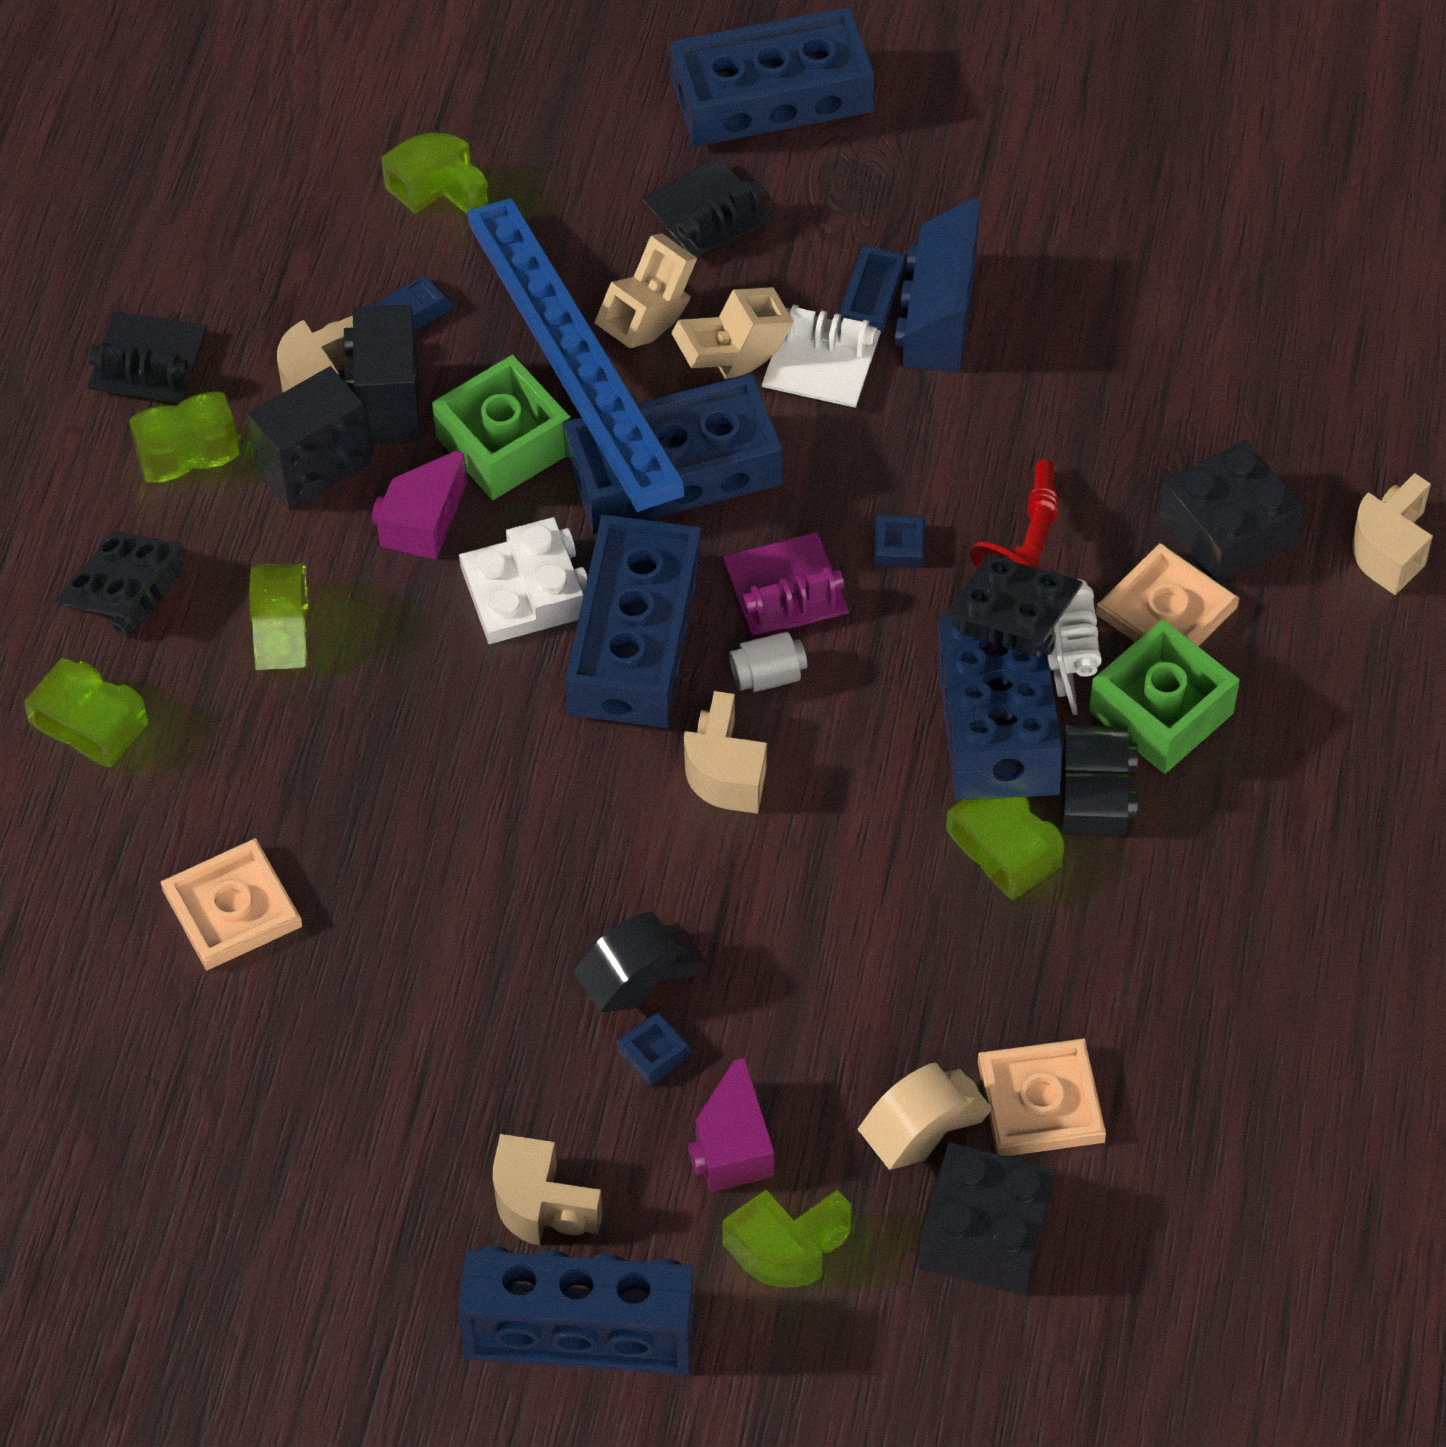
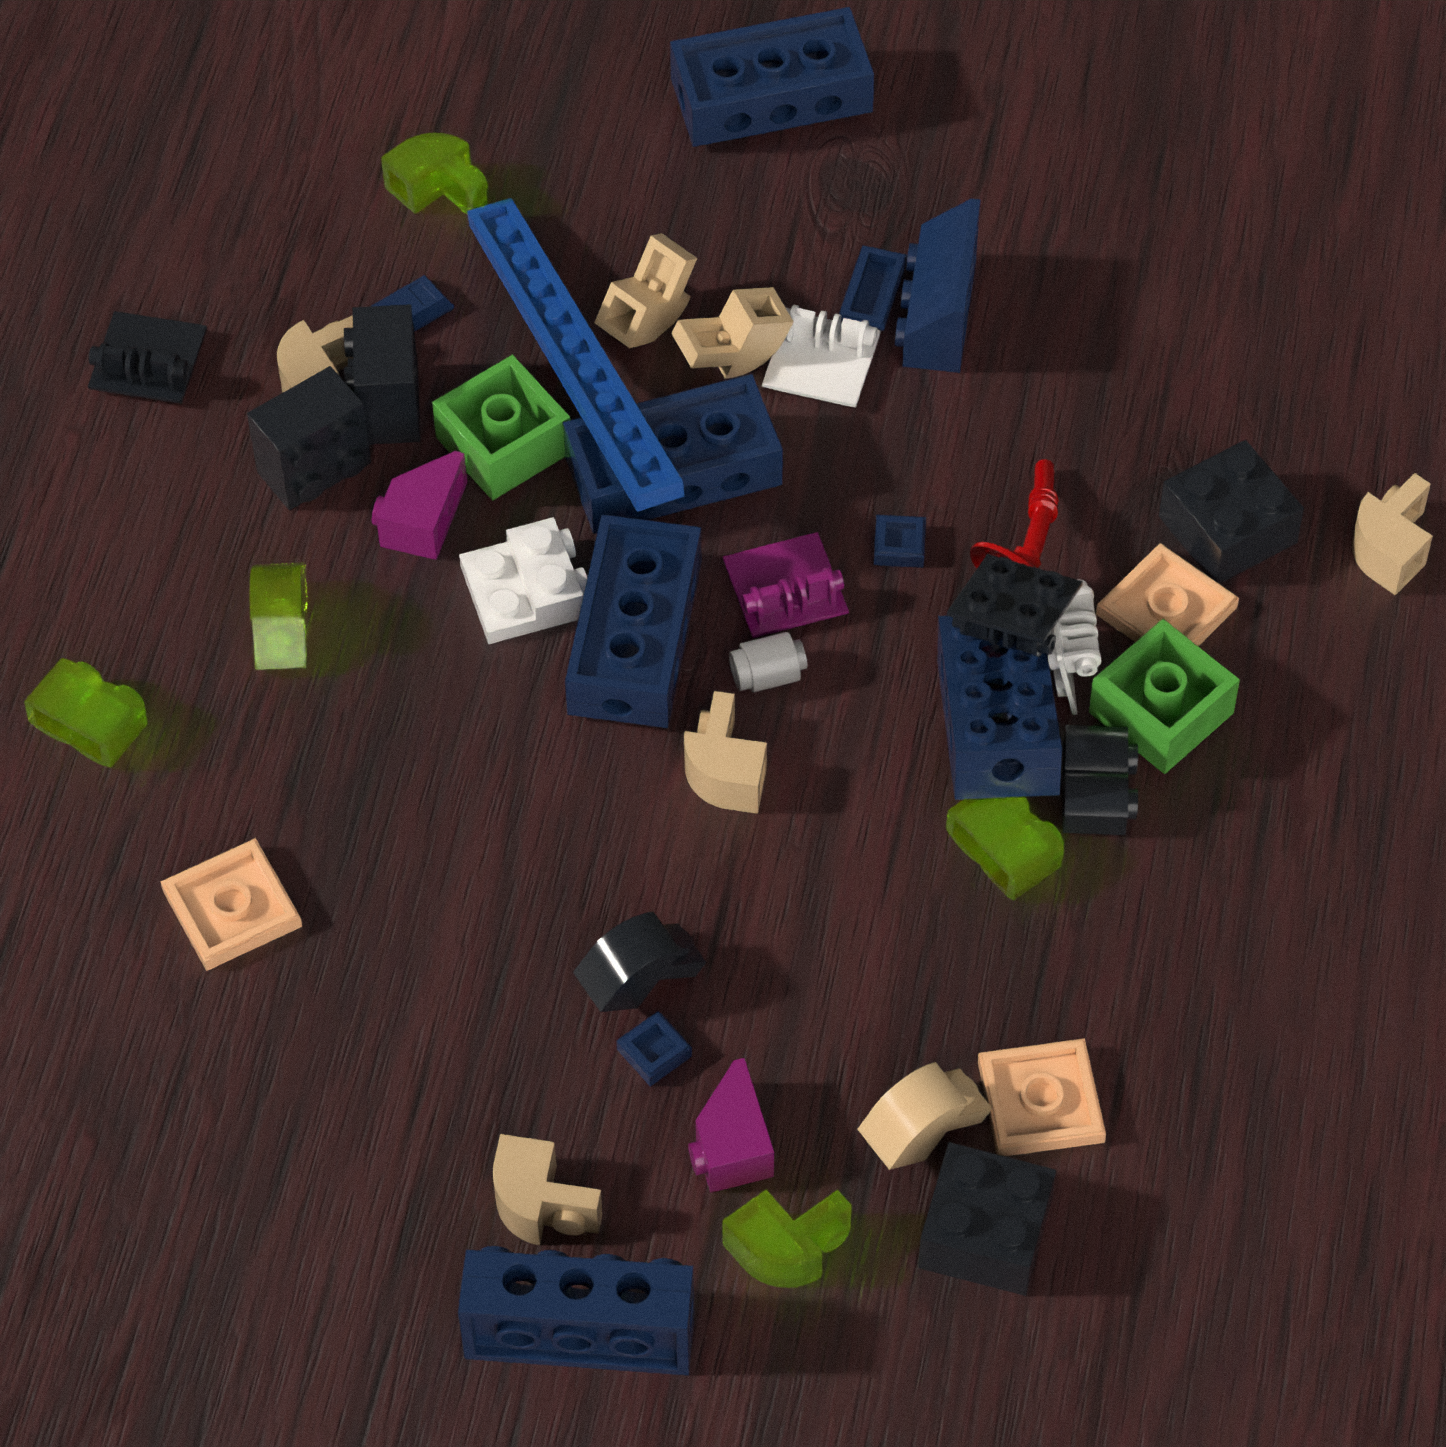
black hinge [56,531,184,636] -> none
clear neon green brick [129,392,240,483] -> none
black hinge [642,157,773,260] -> none

